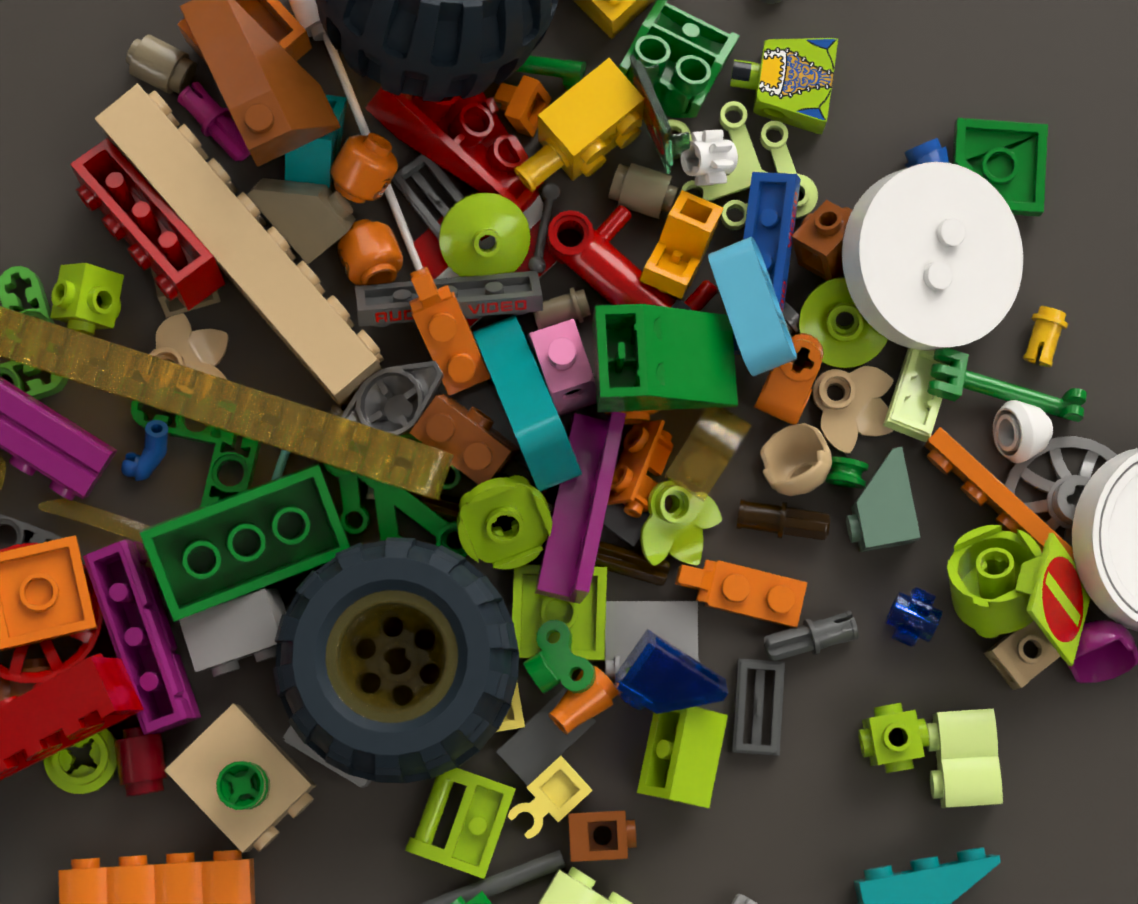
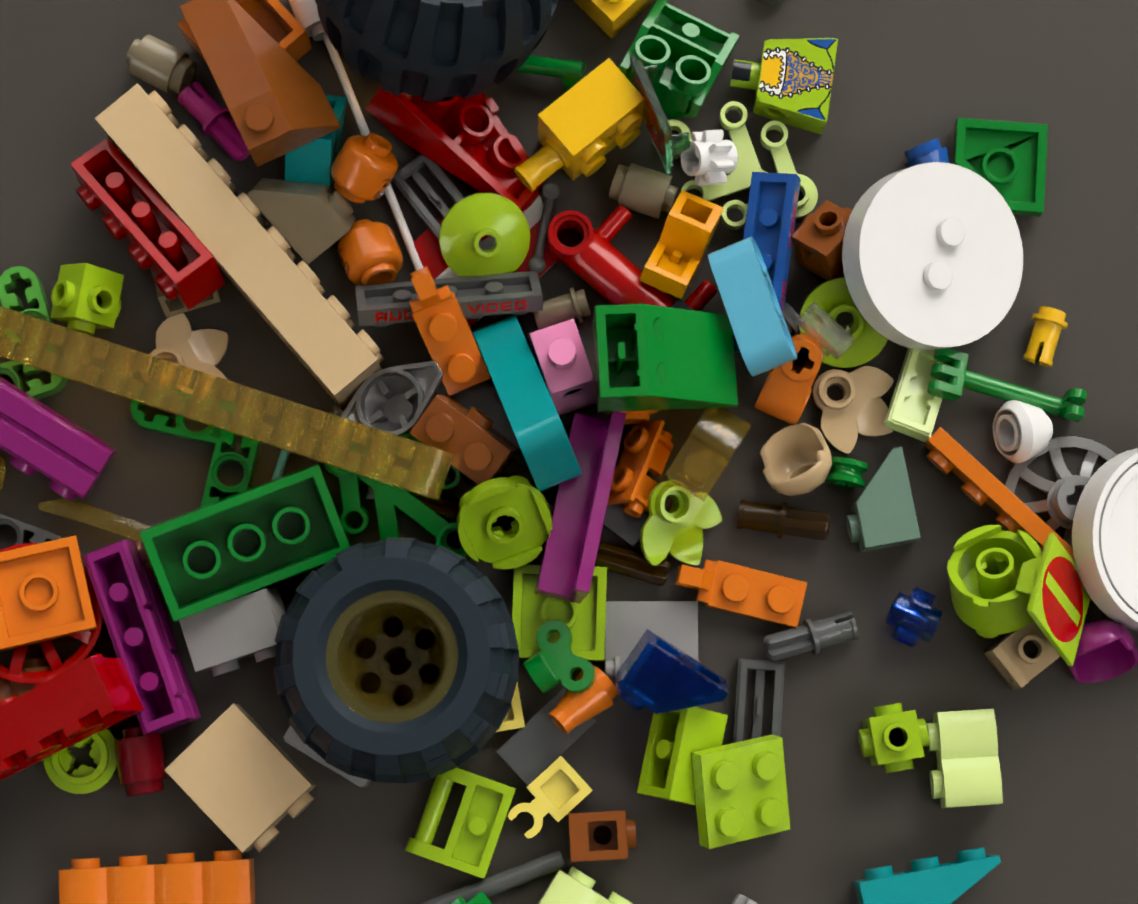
blue arm [121,420,168,481] -> none
green wheel [216,761,270,810] -> none
orange tile [493,75,552,138] -> none
none -> lime plate [691,734,790,849]
none -> clear pin [794,301,855,359]

